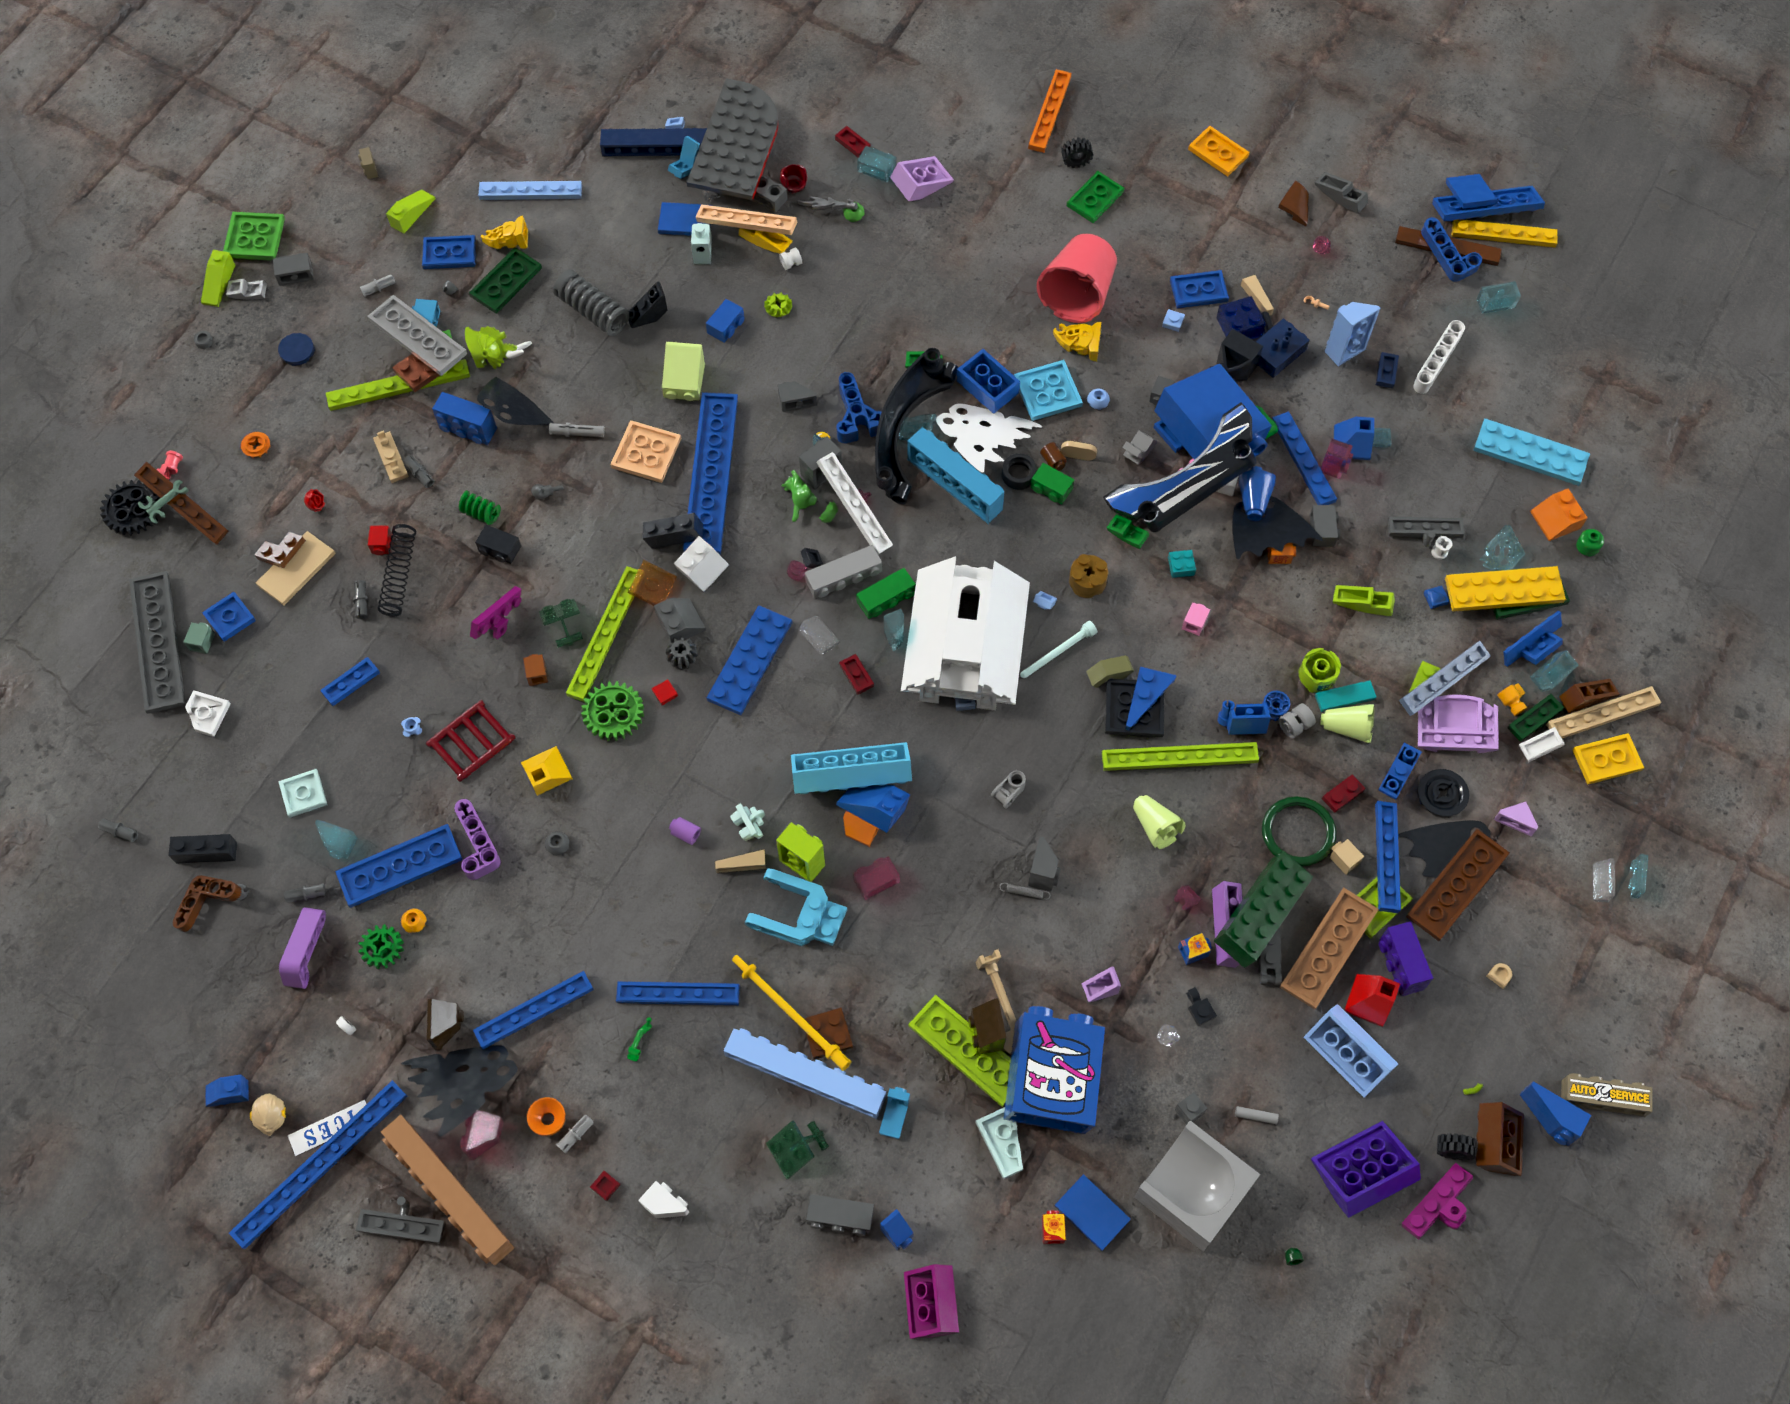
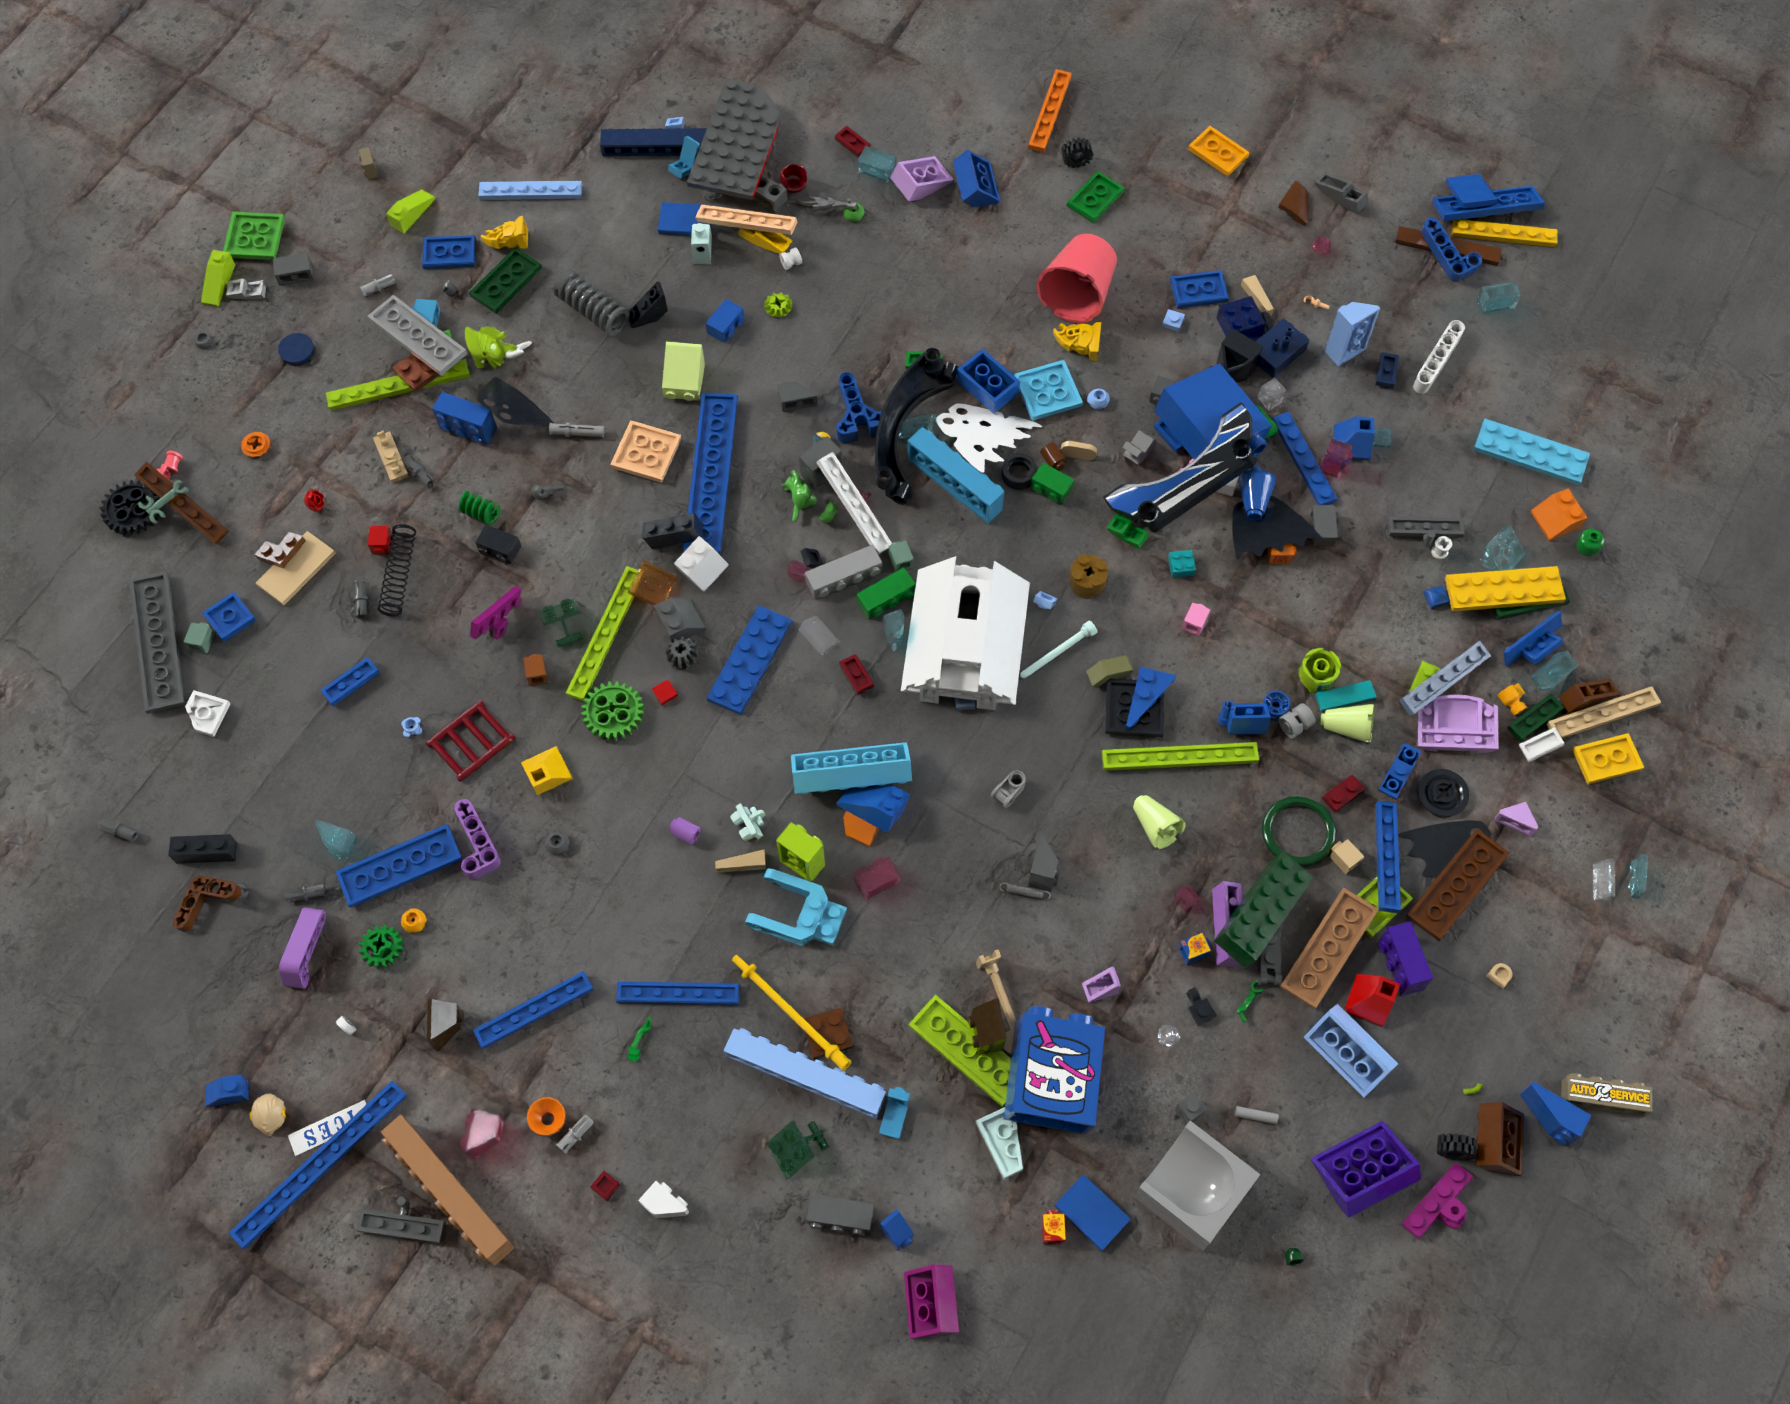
light aqua tile [278,769,328,818] -> none
black piece [401,1045,518,1136] -> none
lime slope [1333,585,1395,616] -> none
none -> sand green brick [889,541,914,572]
none -> blue slope [953,149,1000,207]
none -> green piece [1236,981,1263,1023]
none -> clear brick [1258,378,1286,410]

